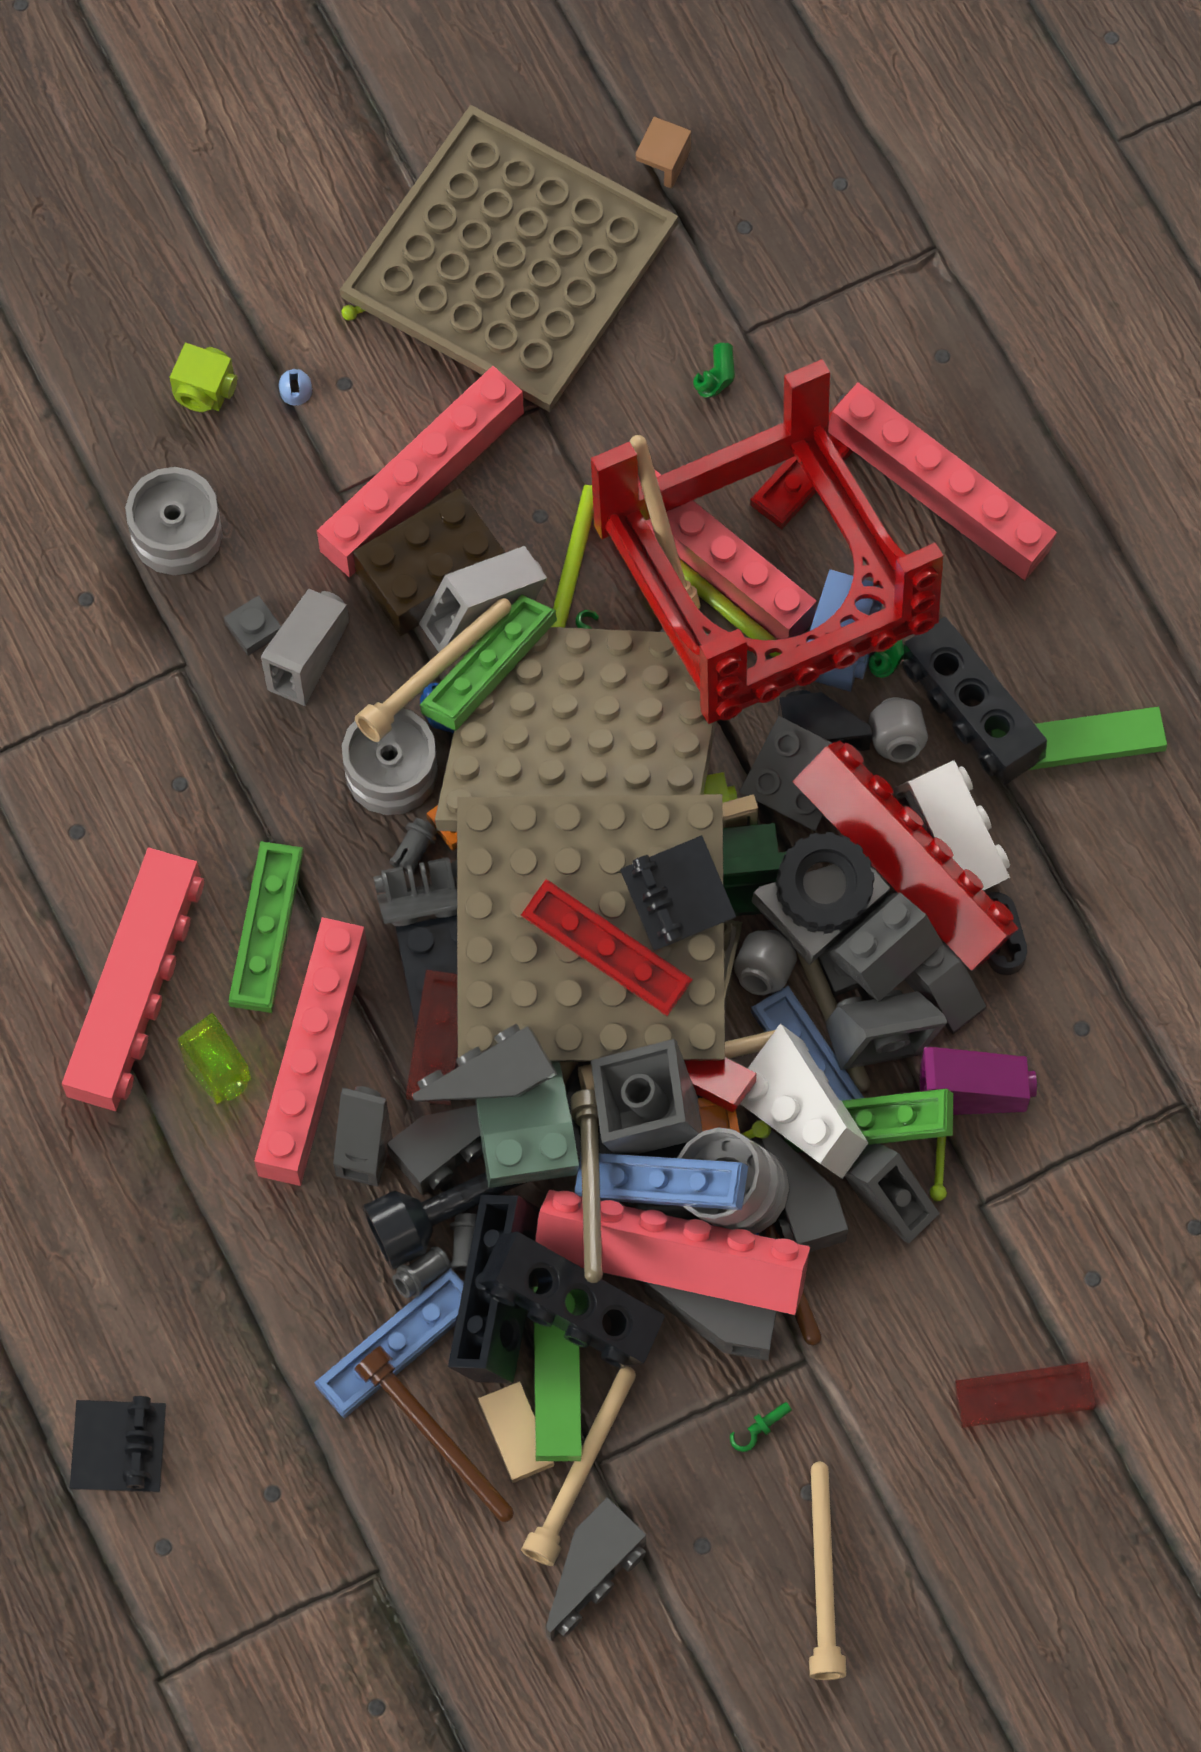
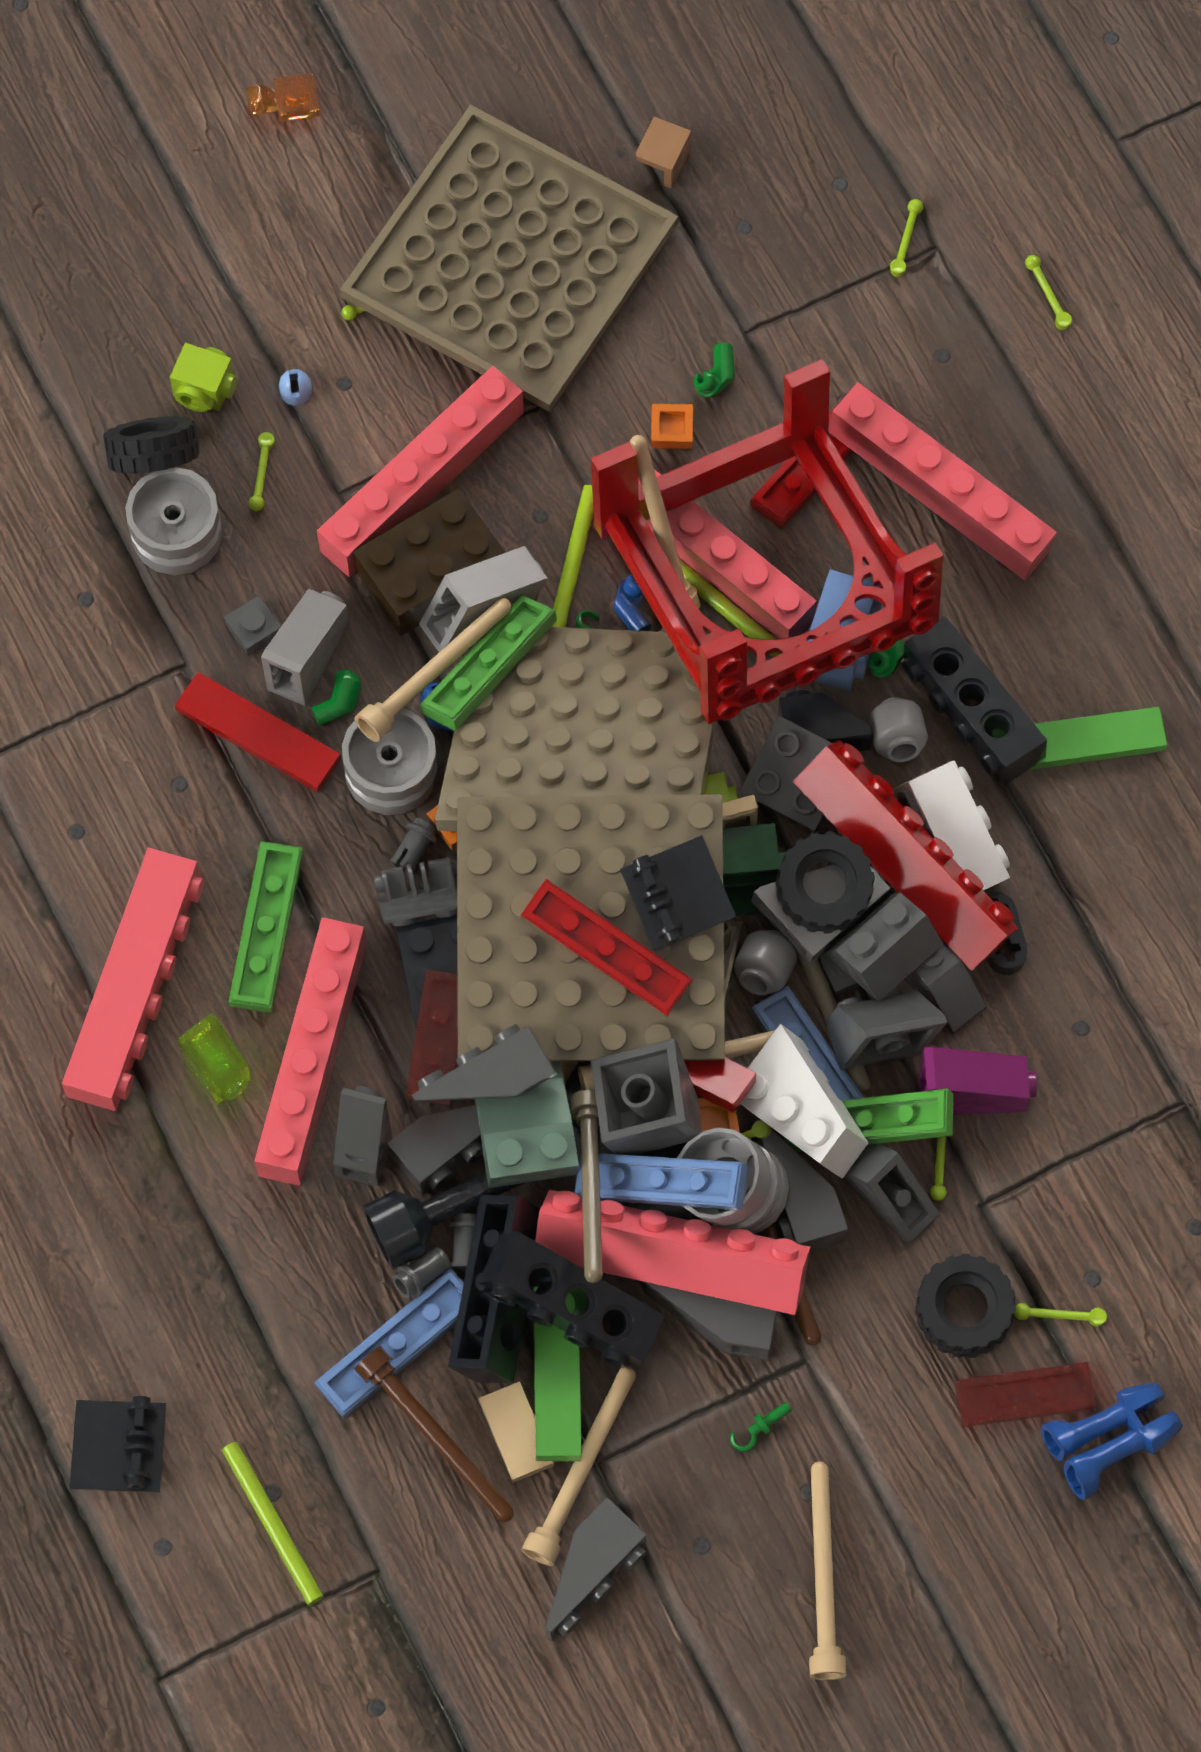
none -> black tyre [103,416,199,474]
none -> red tile [175,672,341,793]
none -> lime bar [221,1442,324,1606]
none -> clear orange plate [247,73,319,121]
none -> lime hinge [248,432,275,512]
none -> green arm [311,669,362,726]
none -> blue arm [613,574,651,631]
none -> orange plate [651,404,693,449]
none -> lime hinge [890,199,924,277]
none -> black tyre [915,1254,1016,1358]
none -> lime hinge [1014,1303,1107,1327]
none -> lime hinge [1025,255,1072,330]
none -> blue piece [1041,1383,1183,1500]

